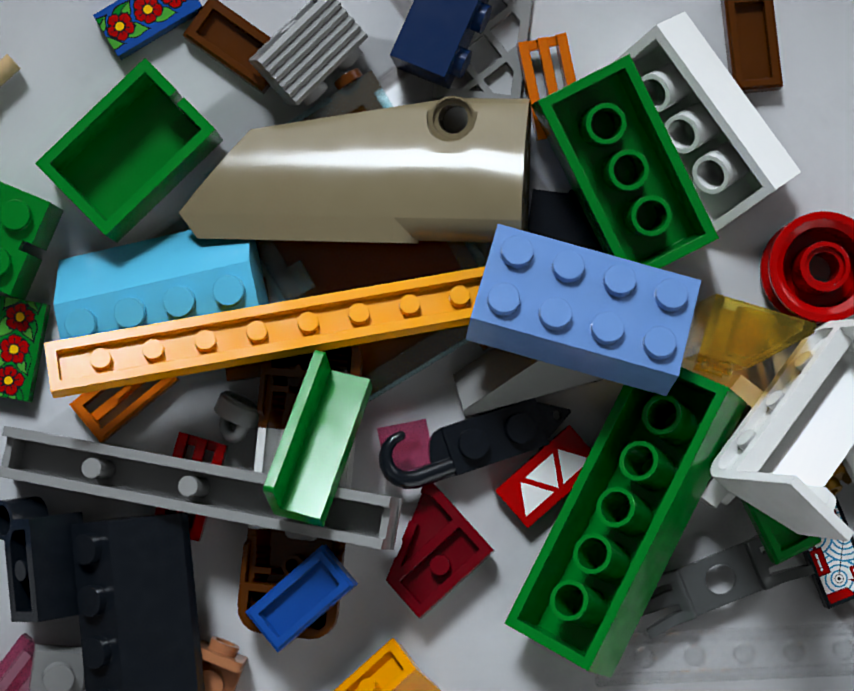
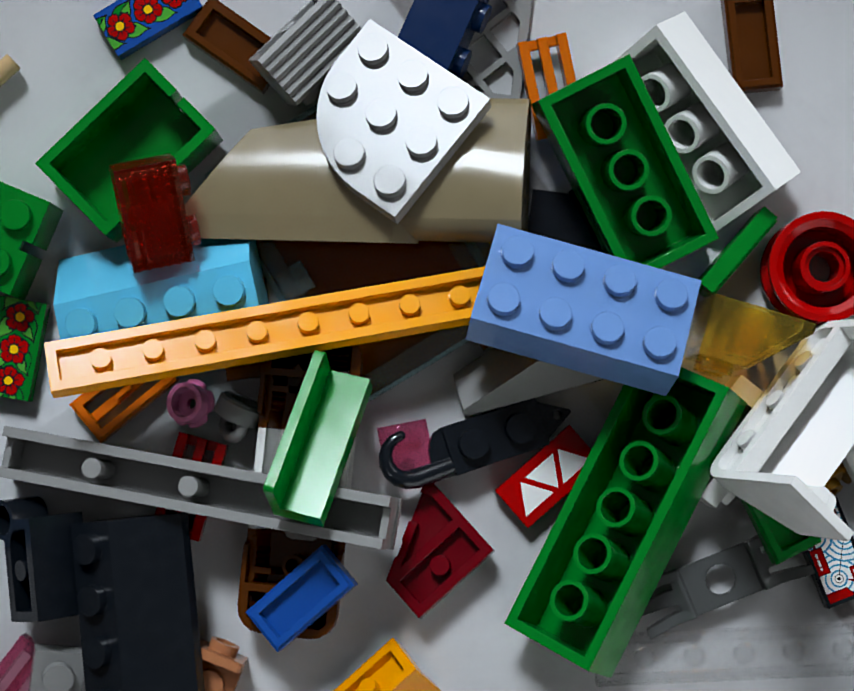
none -> clear red brick [109,154,201,273]
none -> bright pink plate [166,379,215,428]
none -> plate [316,19,491,225]
none -> green tile [698,206,778,298]

